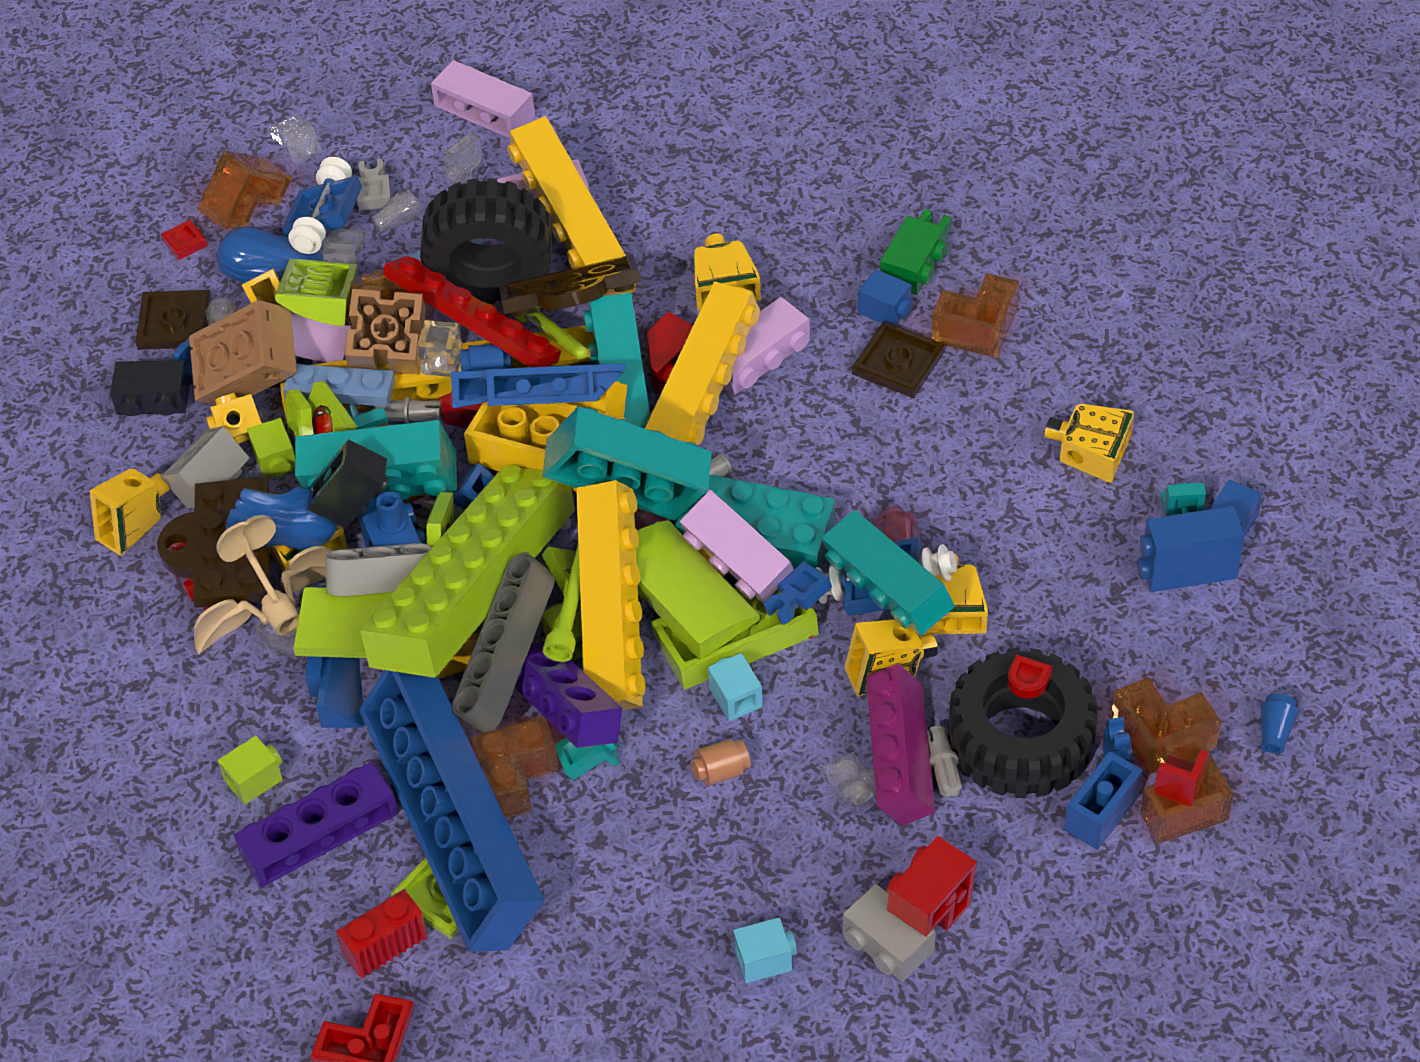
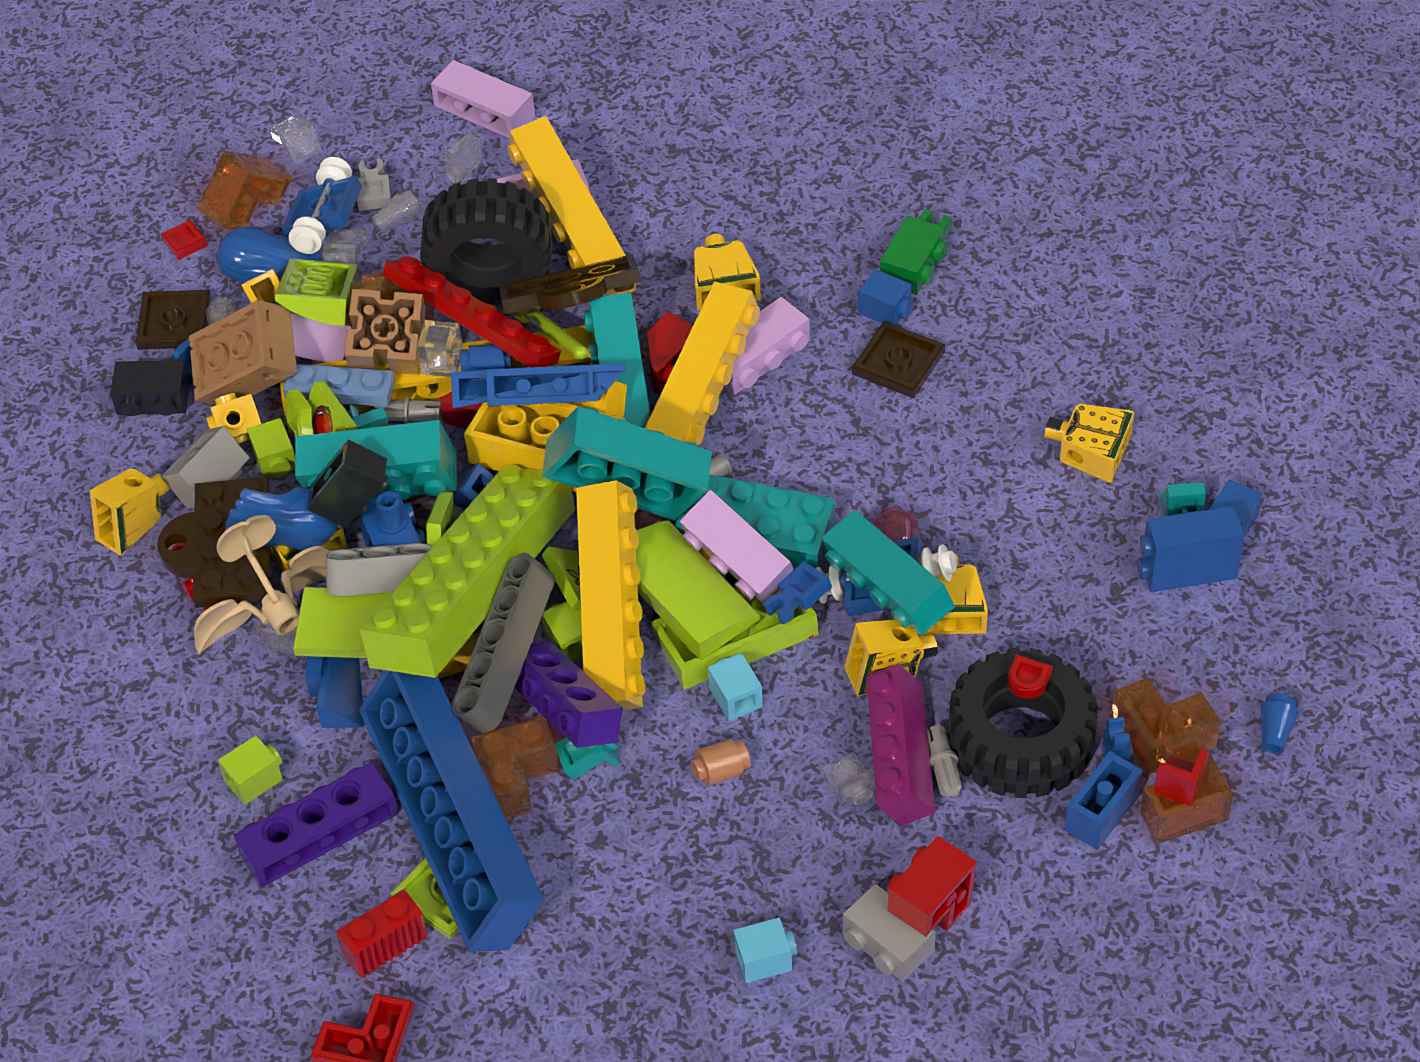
lime piece [543,543,580,662] -> none
clear orange brick [931,273,1019,358] -> none

